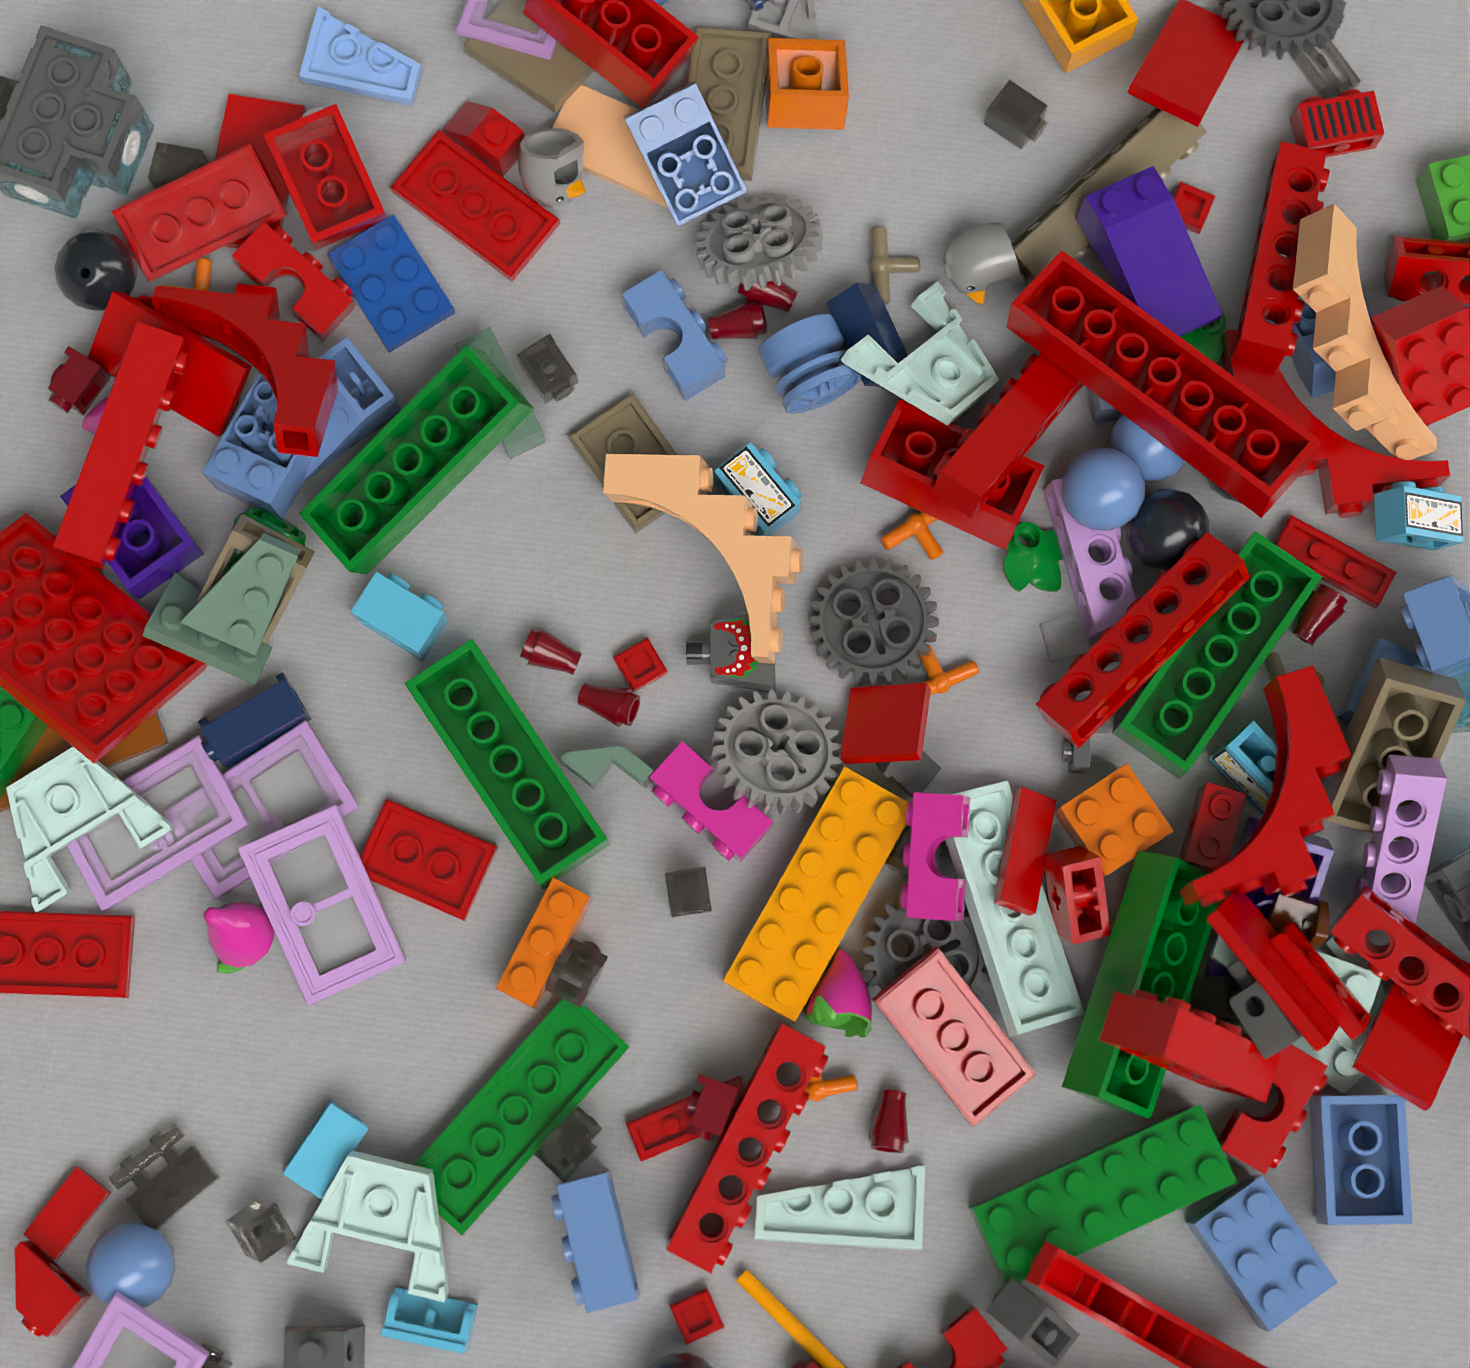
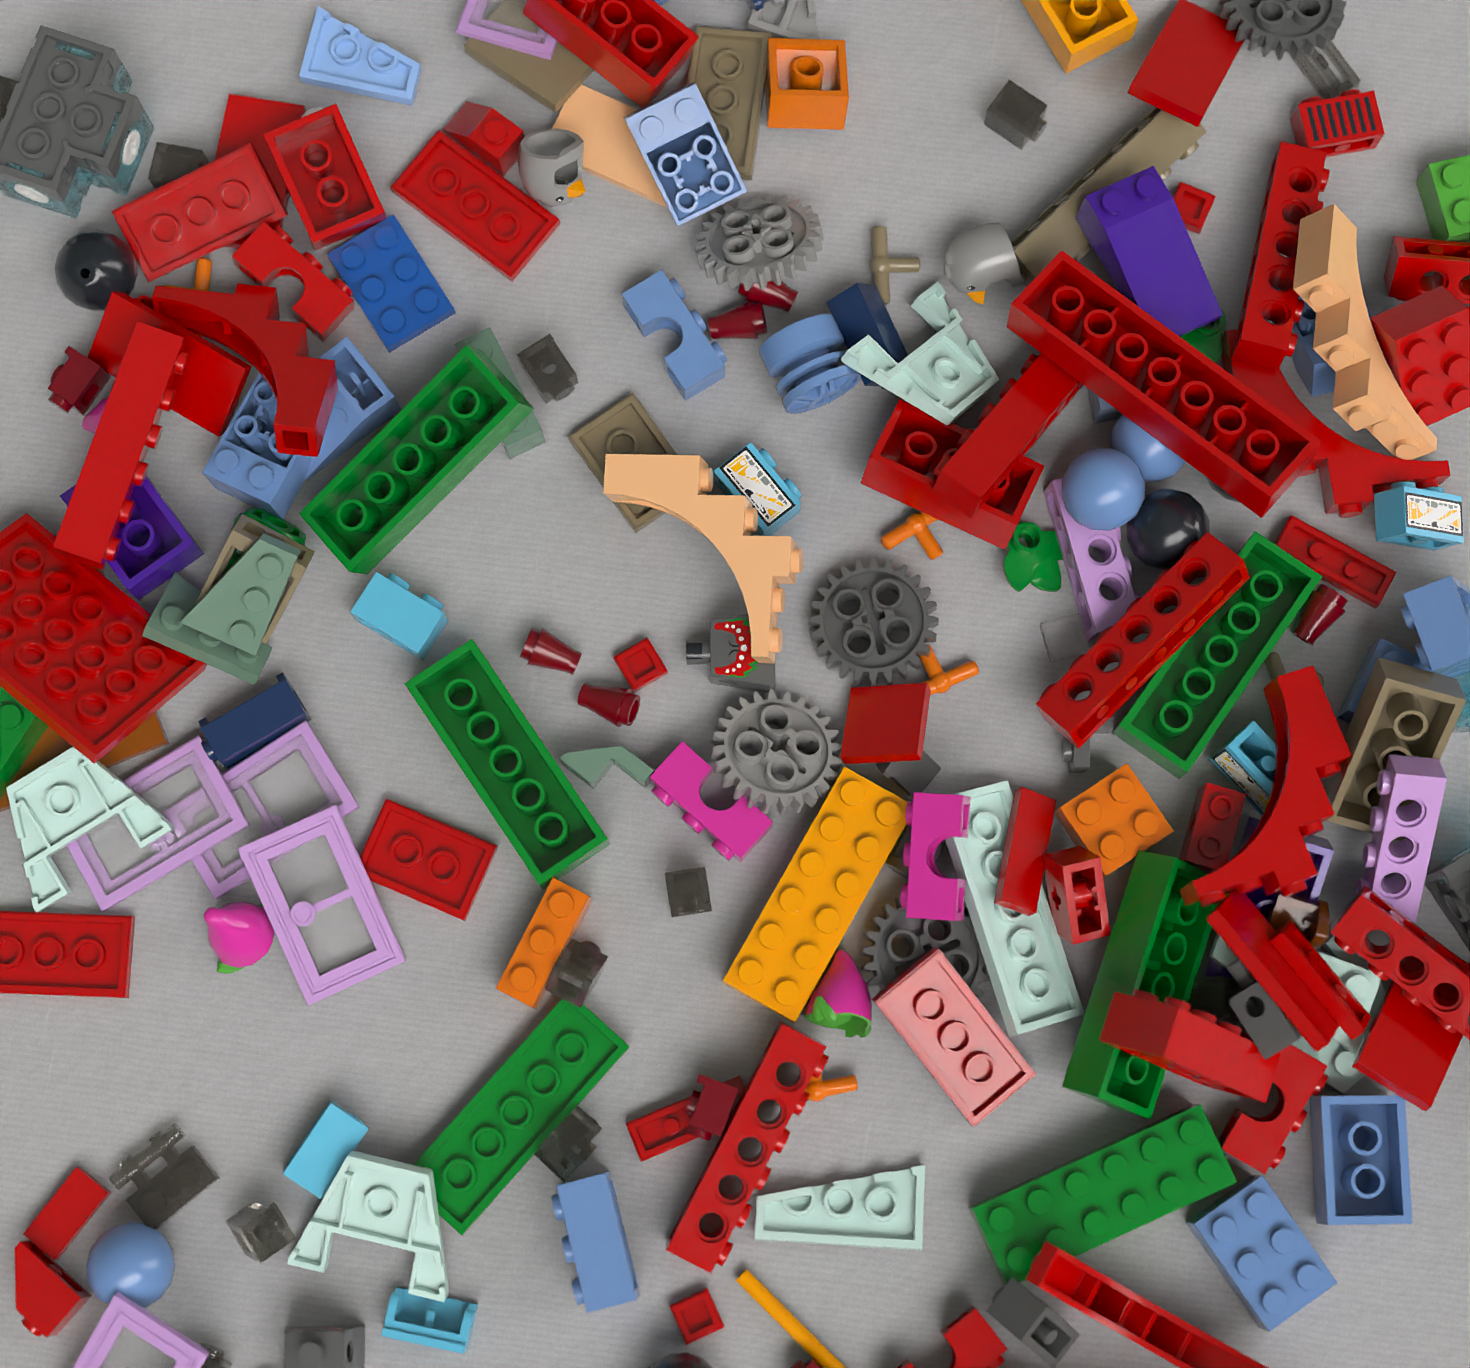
dark red cone [868,1089,909,1153] -> none

